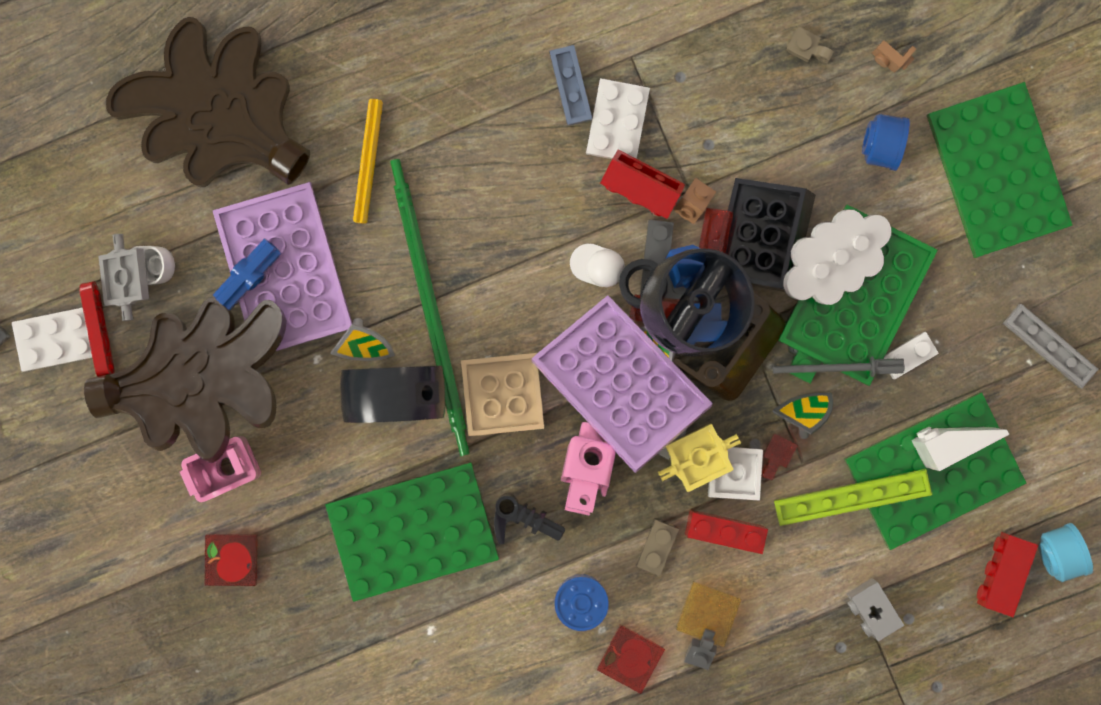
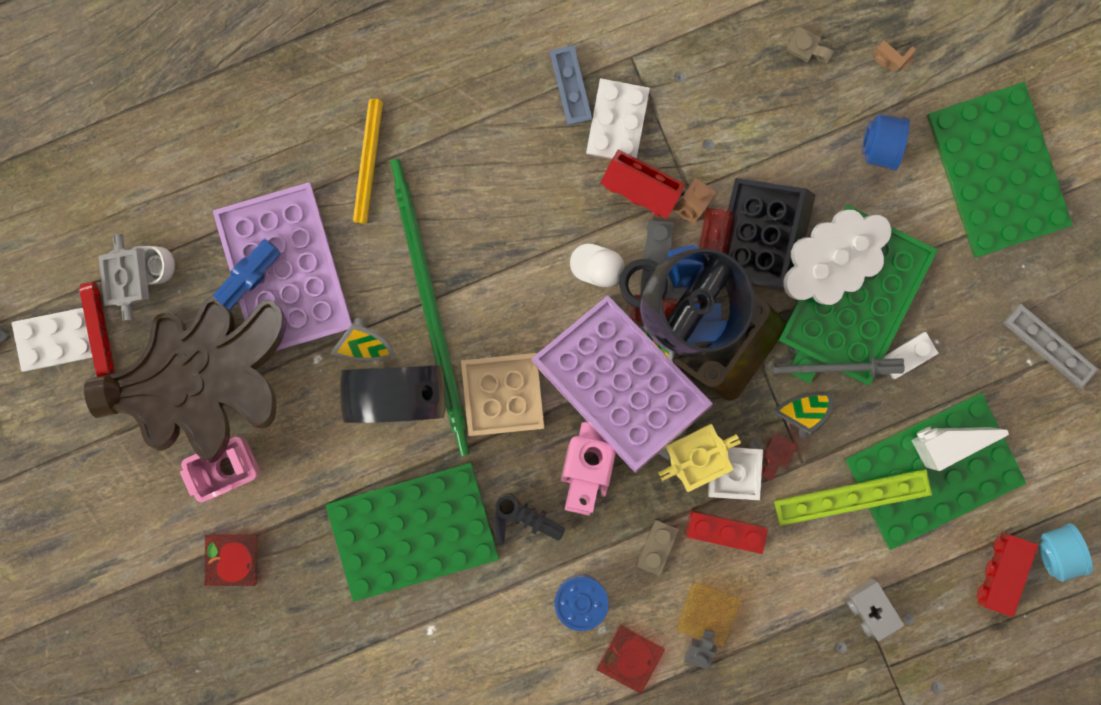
dark brown plant [106,17,310,188] -> none

